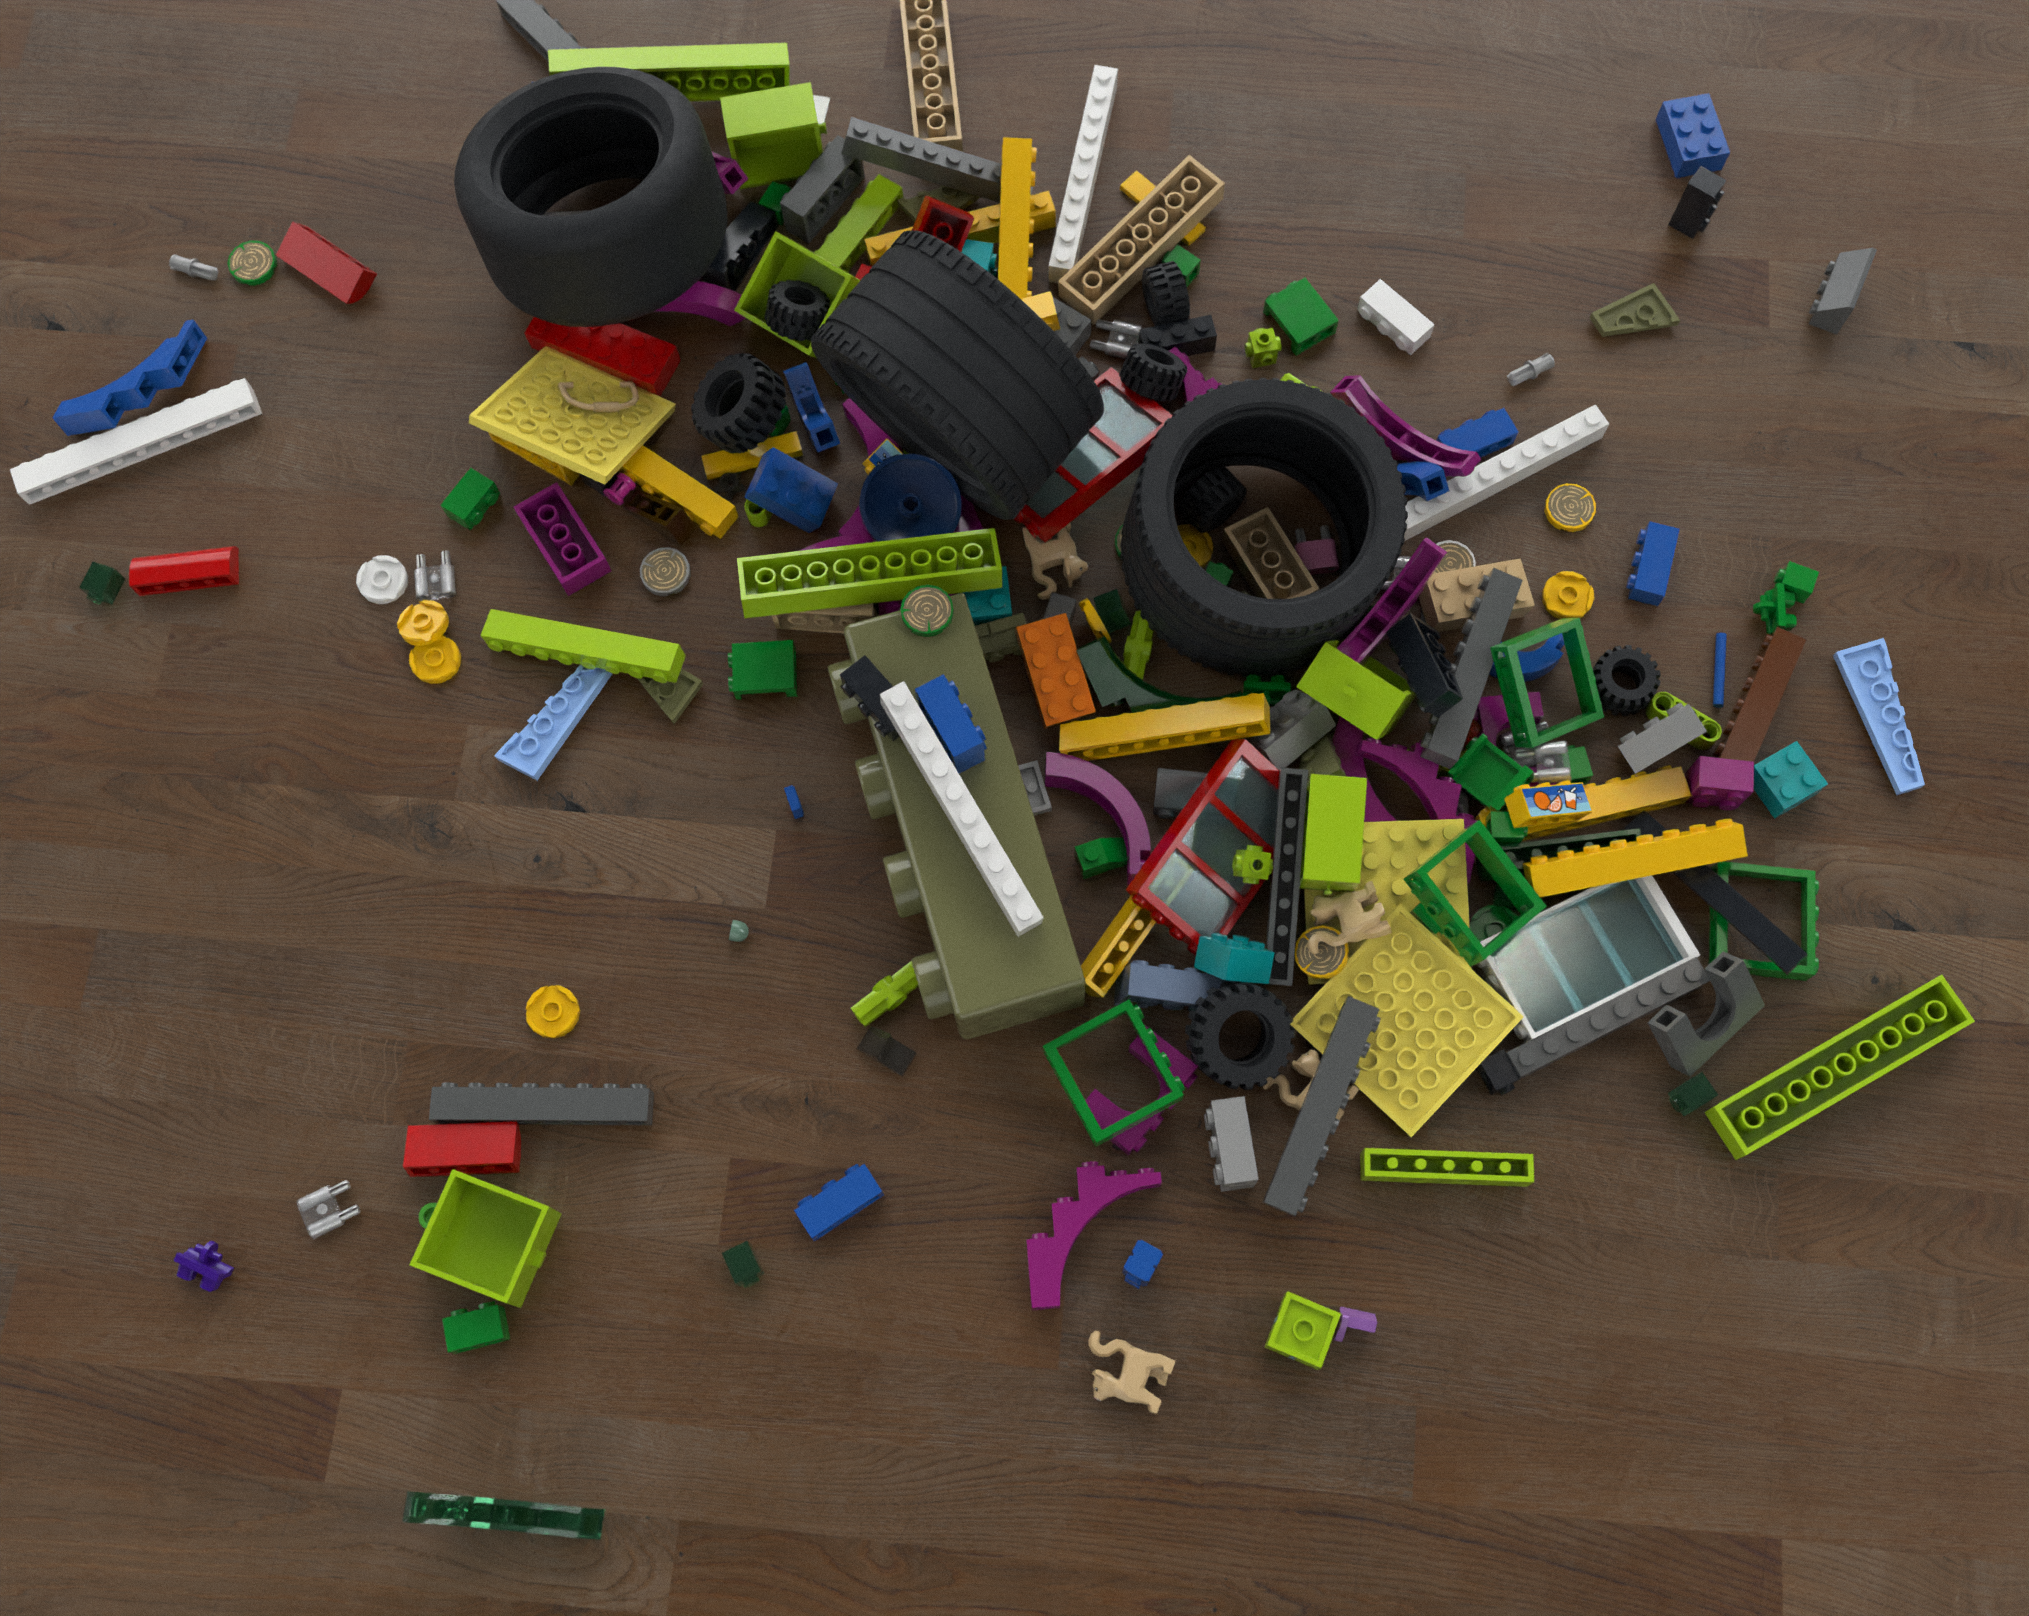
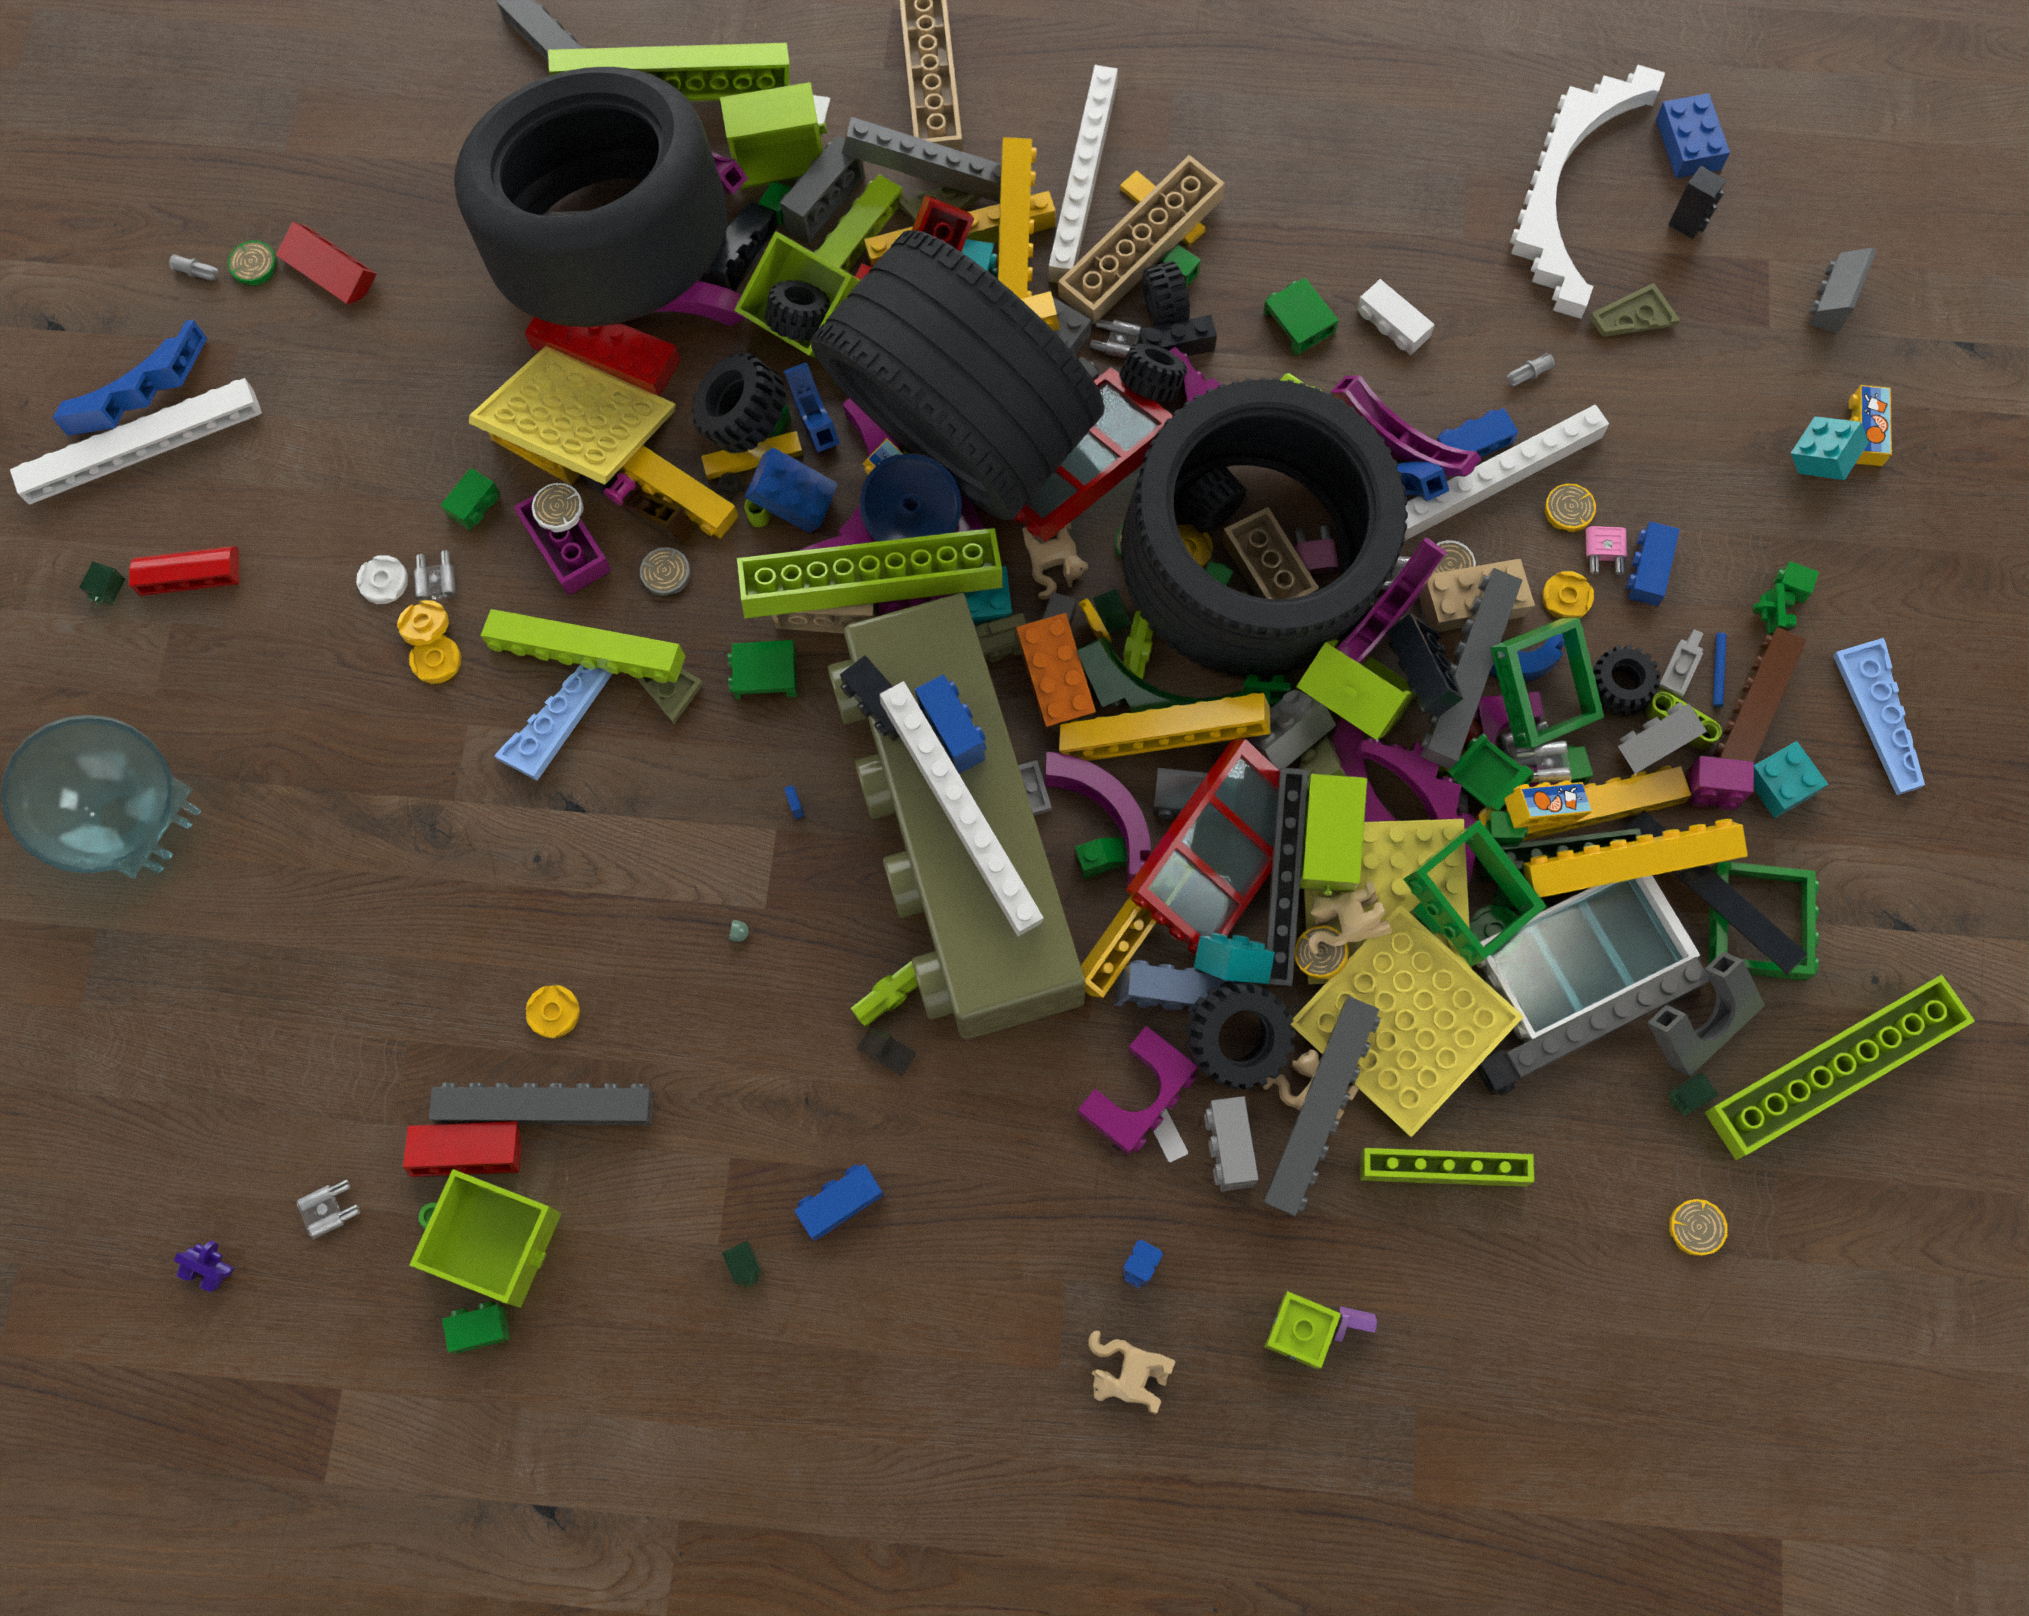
clear green arch [402,1491,605,1540] -> none
tan piece [558,381,639,412] -> none
tile [900,585,954,637] -> none
magenta arch [1026,1161,1162,1310] -> none
green window [1042,1000,1185,1147] -> none
lime brick [1232,845,1273,884] -> none
lime brick [1244,328,1281,368] -> none
none -> clear light blue windscreen [0,714,202,879]
none -> tile [532,483,584,532]
none -> white sticker [1153,1109,1188,1162]
none -> white arch [1510,65,1665,319]
none -> bright pink piece [1585,526,1627,575]
none -> light grey hinge [1658,629,1704,700]
none -> dark tan tile [1669,1199,1728,1256]
none -> teal brick [1790,416,1869,480]
none -> brick [1848,385,1892,466]

